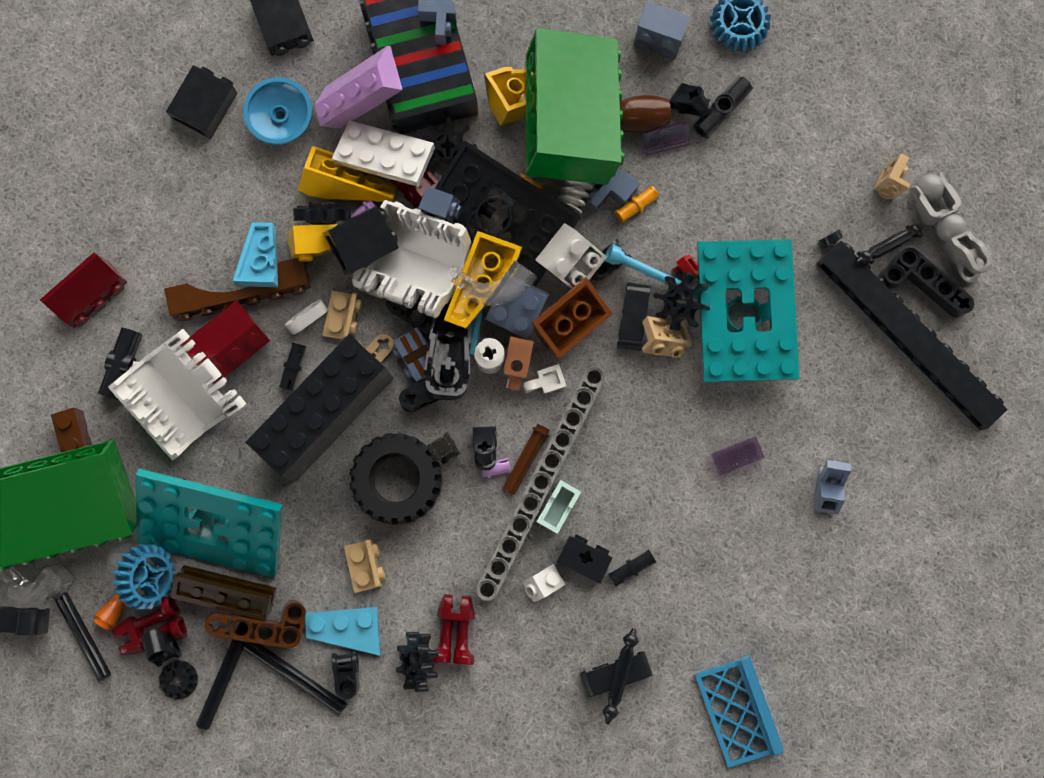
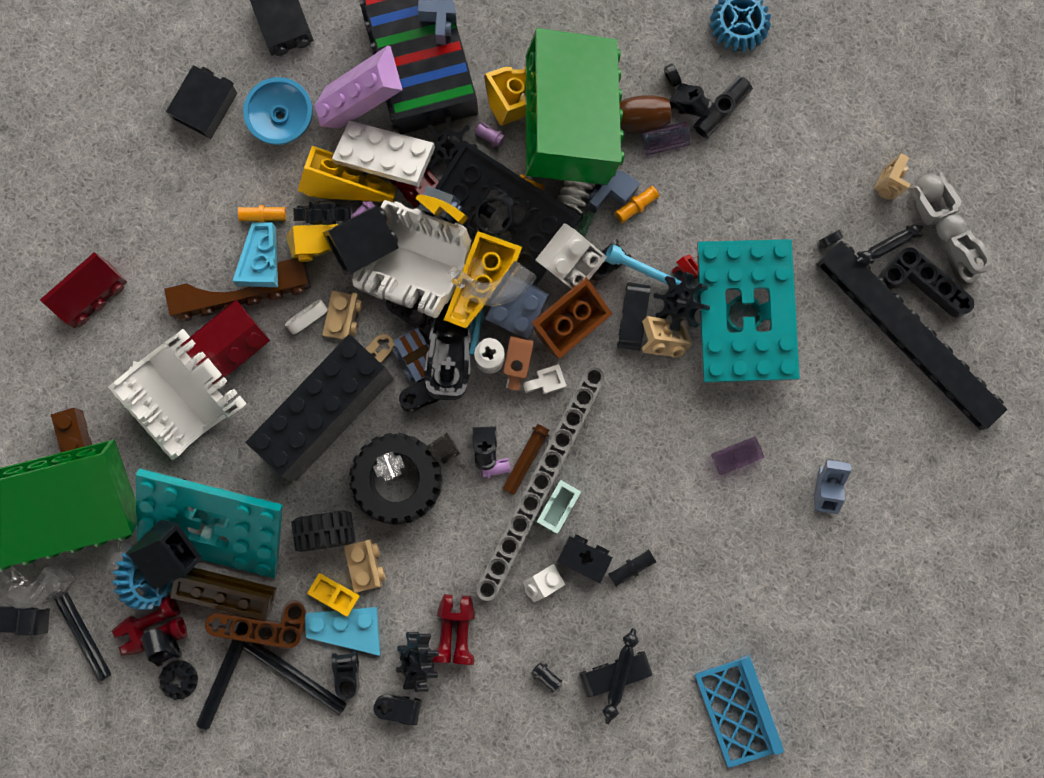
orange cone [93,594,125,631] -> none
black piece [98,327,143,400] -> none
black pin [279,342,307,391] -> none
sand blue brick [634,1,691,59] -> none
none -> black slope [126,519,202,589]
none -> light orange pin [238,205,286,223]
none -> black tyre [291,510,356,552]
none -> yellow slope [307,573,360,617]
none -> clear gear [373,452,405,481]
none -> black piece [373,694,422,725]
none -> yellow slope [416,194,468,224]
none -> lavender pin [475,122,505,148]
none -> black pin [531,662,562,693]
none -> clear green tile [577,211,595,238]
none -> black tile [664,63,682,88]

